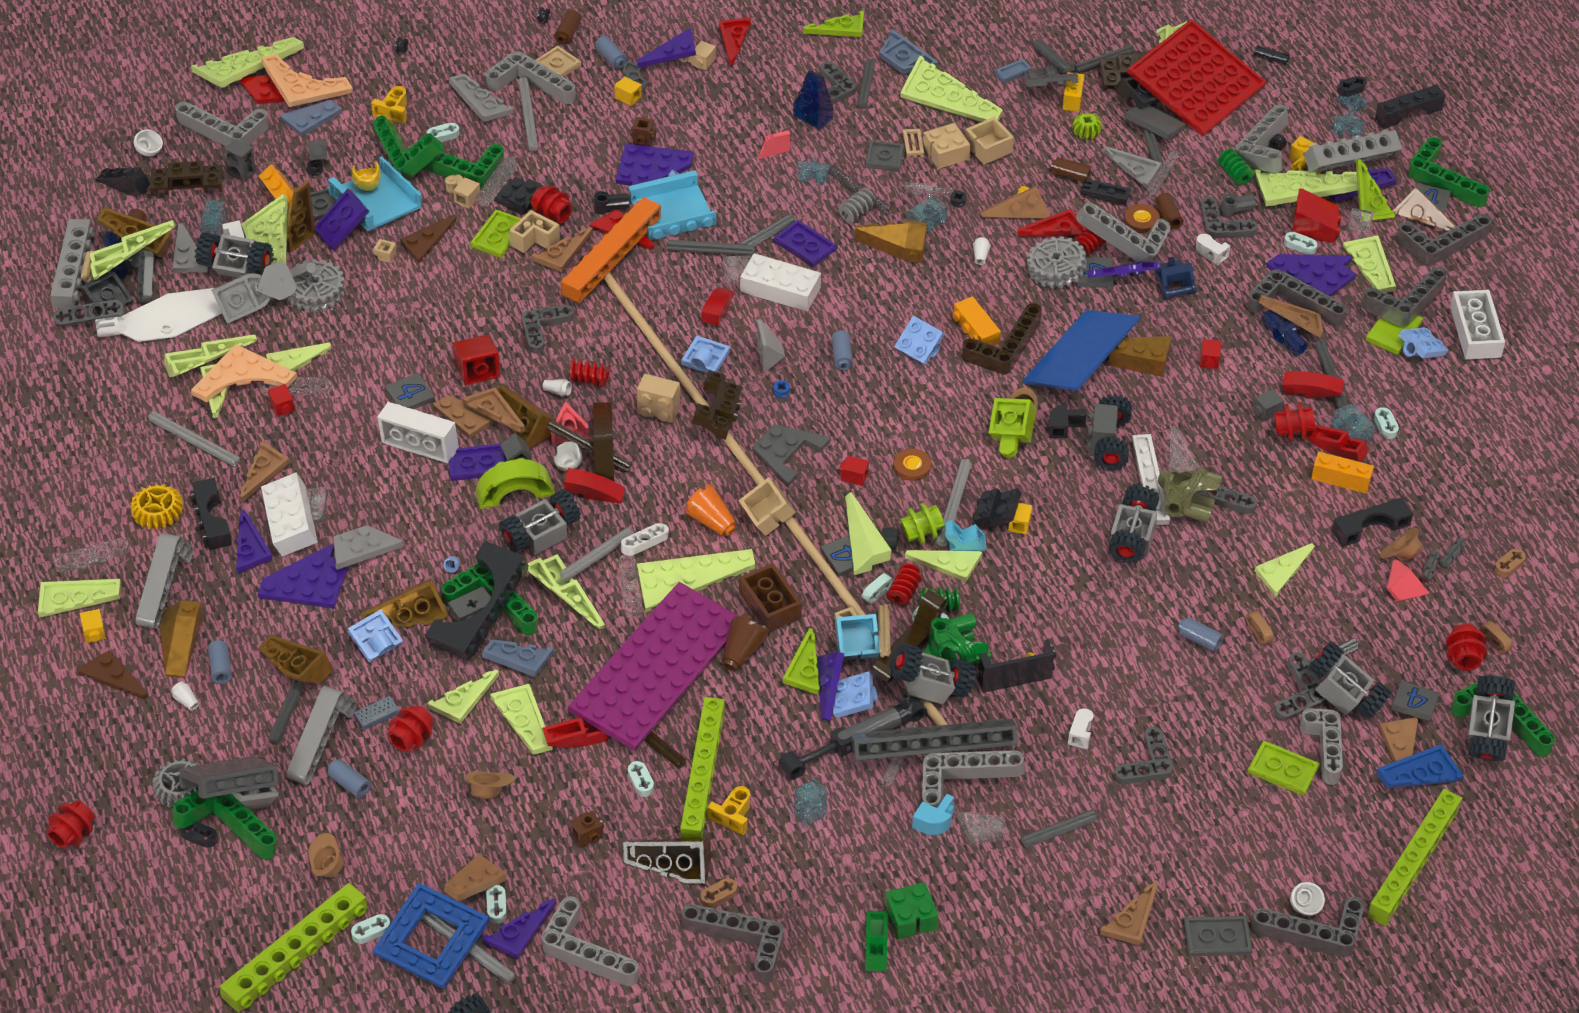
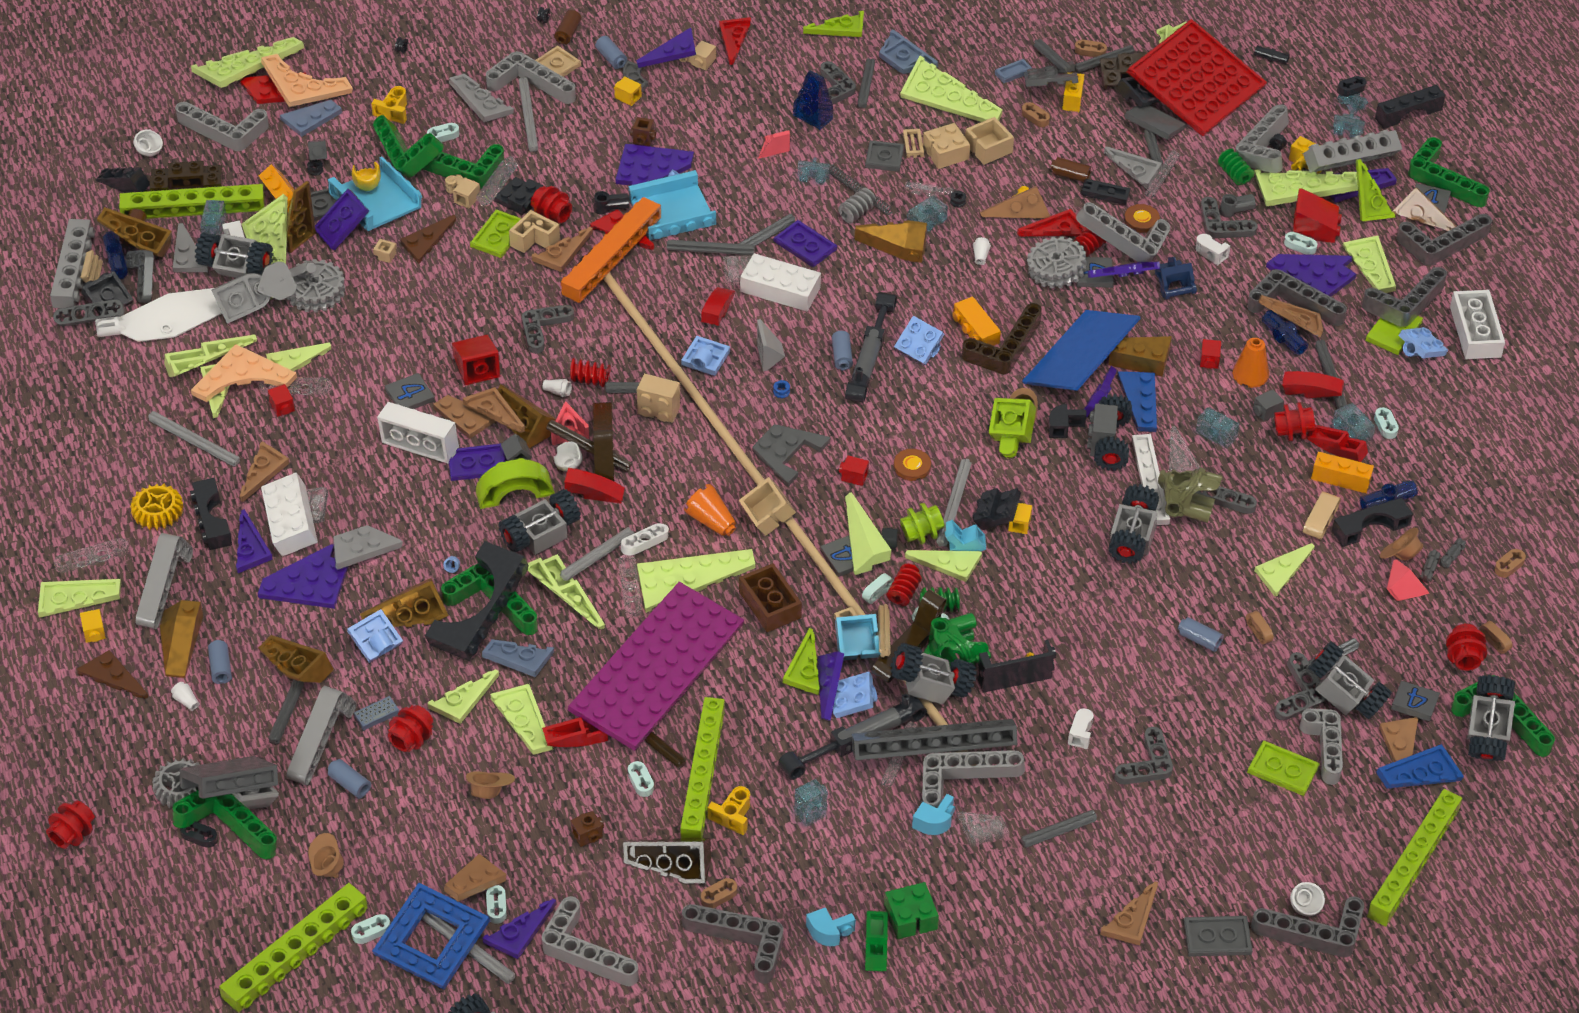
yellowish green wedge [90,220,176,280] -> none
dark grey brick [225,139,256,182] -> none
dark grey brick [448,587,491,622] -> none
dark brown bracket [692,370,742,440] -> none
reddish brown cone [722,614,769,672] -> none
lime gear [1072,112,1102,140] -> none
reddish brown brick [1155,193,1184,230] -> none
clear piece [1347,208,1374,240] -> none
none -> lime brick [119,184,265,219]
none -> dark grey axle [605,382,640,393]
none -> medium azure brick [806,907,856,946]
none -> black piece [845,291,897,403]
none -> medium nougat beam [1022,102,1050,127]
none -> medium nougat beam [1075,40,1107,57]
none -> dark purple wing [1083,366,1117,418]
none -> blue wing [1117,371,1157,432]
none -> clear light blue brick [1196,407,1240,449]
none -> orange cone [1232,338,1269,388]
none -> tan beam [1303,491,1341,540]
none -> clear blue piece [1359,480,1418,510]

